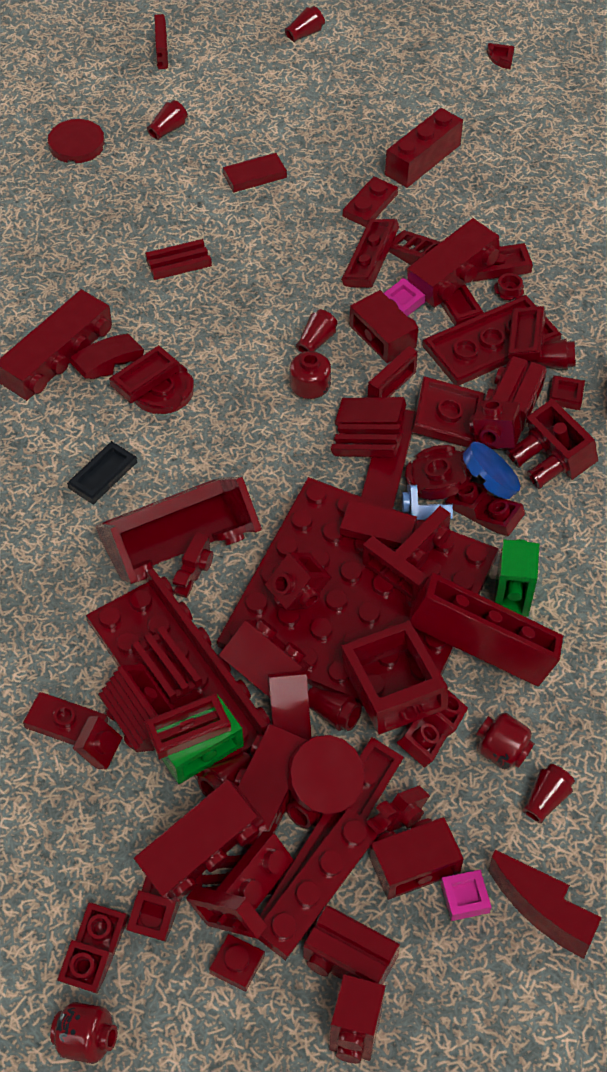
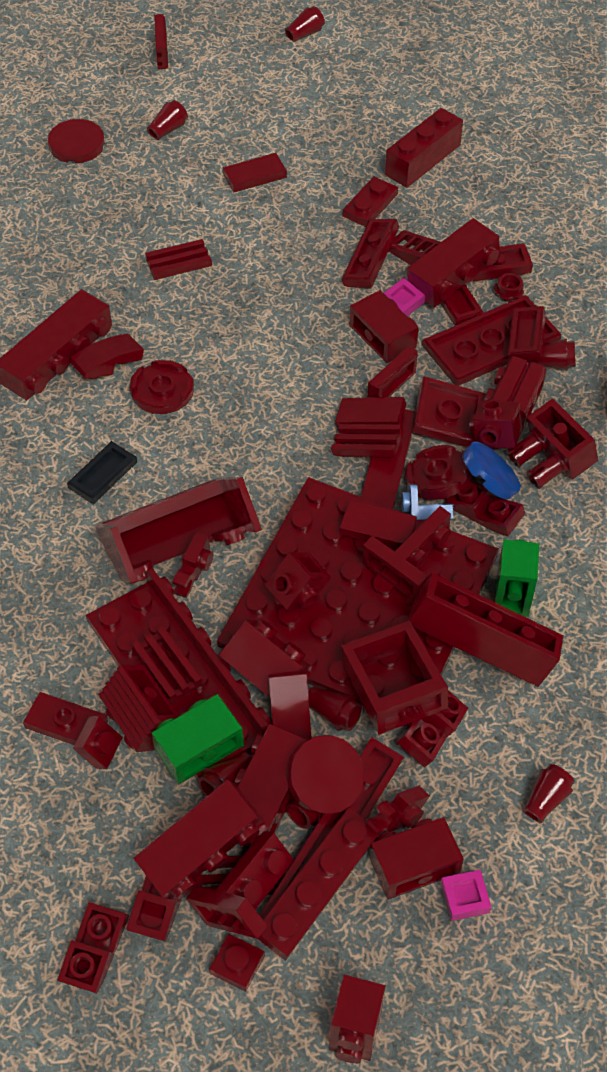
dark red head [50,1002,118,1064] -> none
dark red tile [109,345,180,403] -> none
dark red tile [144,693,231,759] -> none
dark red head [290,351,331,399] -> none
dark red cone [296,309,338,353] -> none
dark red brick [303,905,400,984] -> none
dark red head [475,713,535,770] -> none
dark red tile [487,43,515,70] -> none
dark red slope [488,850,602,959] -> none
dark red tile [549,375,585,410] -> none

